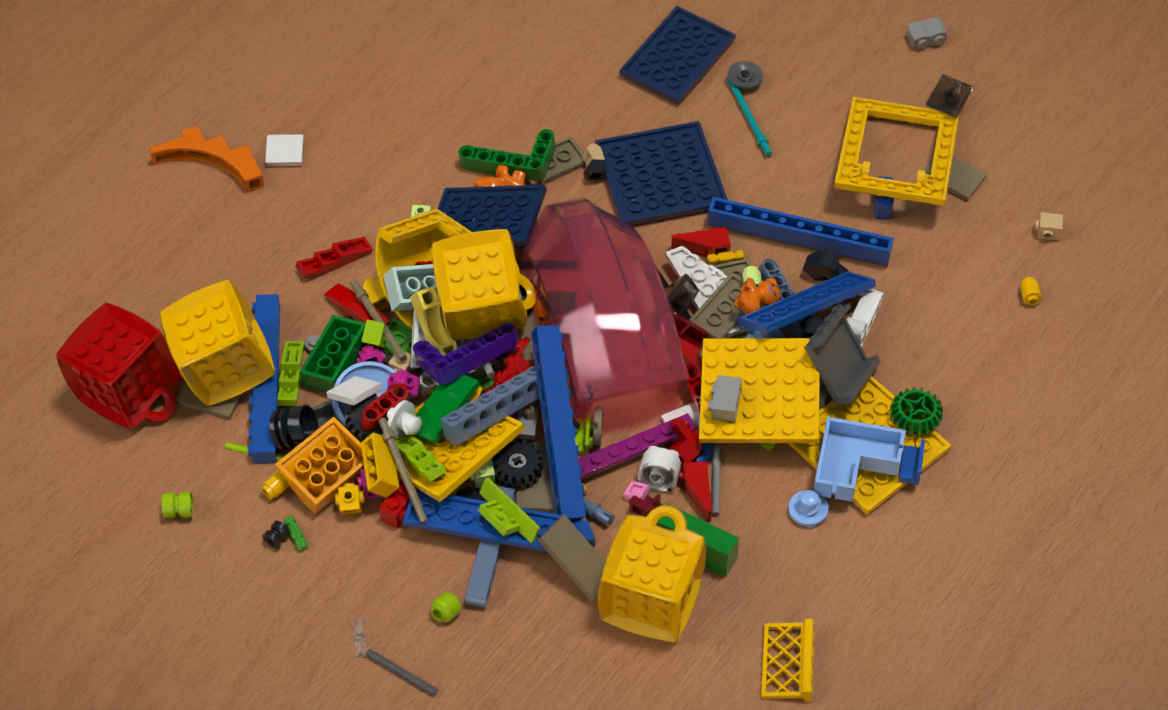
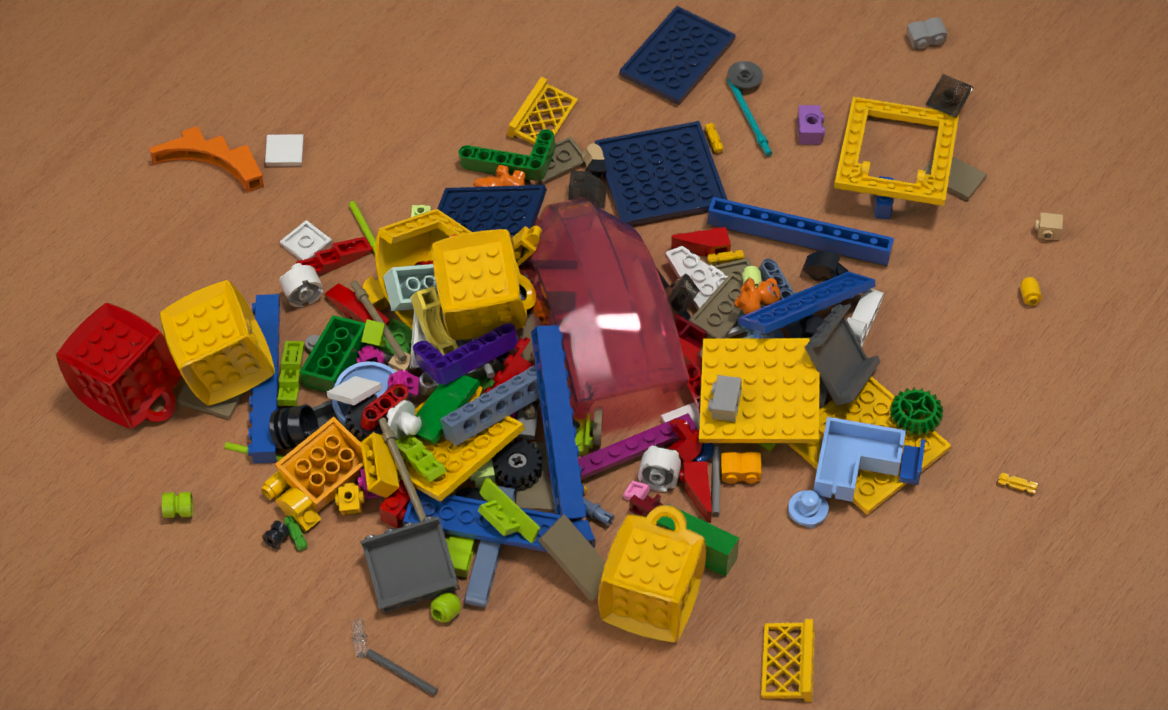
none -> yellow brick [275,488,321,531]
none -> white brick [279,263,323,307]
none -> white tile [280,220,333,260]
none -> lime bar [349,201,376,253]
none -> dark grey panel [360,516,460,614]
none -> lime brick [446,535,476,578]
none -> yellow fence [506,77,578,145]
none -> yellow brick [512,226,542,266]
none -> clear smoke slope [568,170,607,215]
none -> yellow axle [705,123,724,154]
none -> light orange brick [721,452,762,484]
none -> medium lavender brick [798,105,825,145]
none -> yellow axle [998,473,1038,494]

